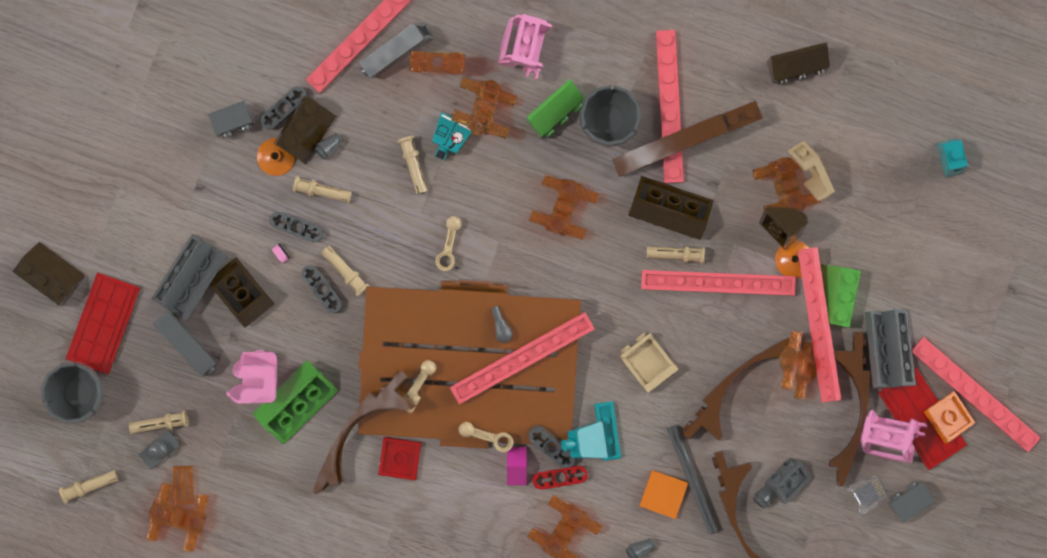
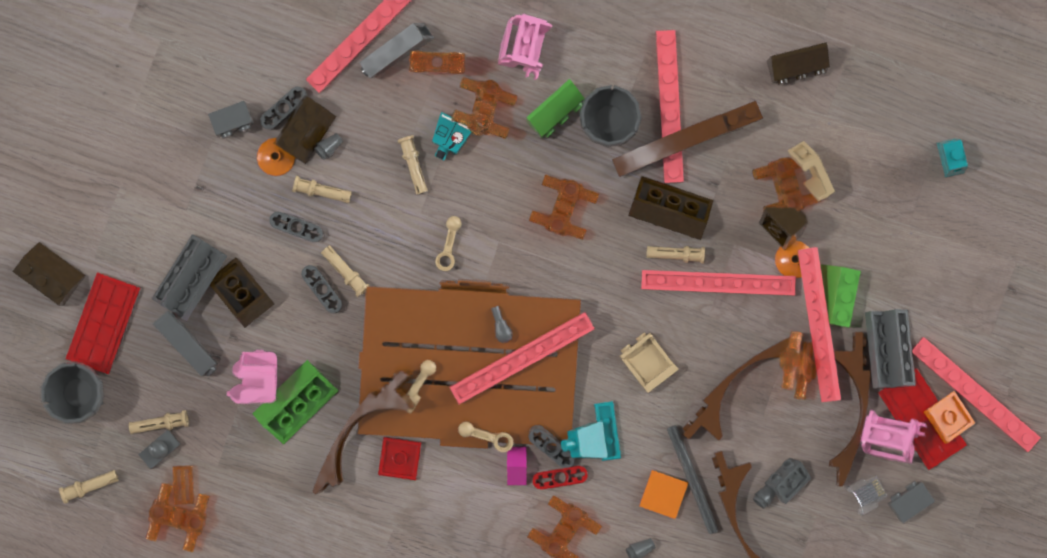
bright pink piece [272,243,290,264] -> none

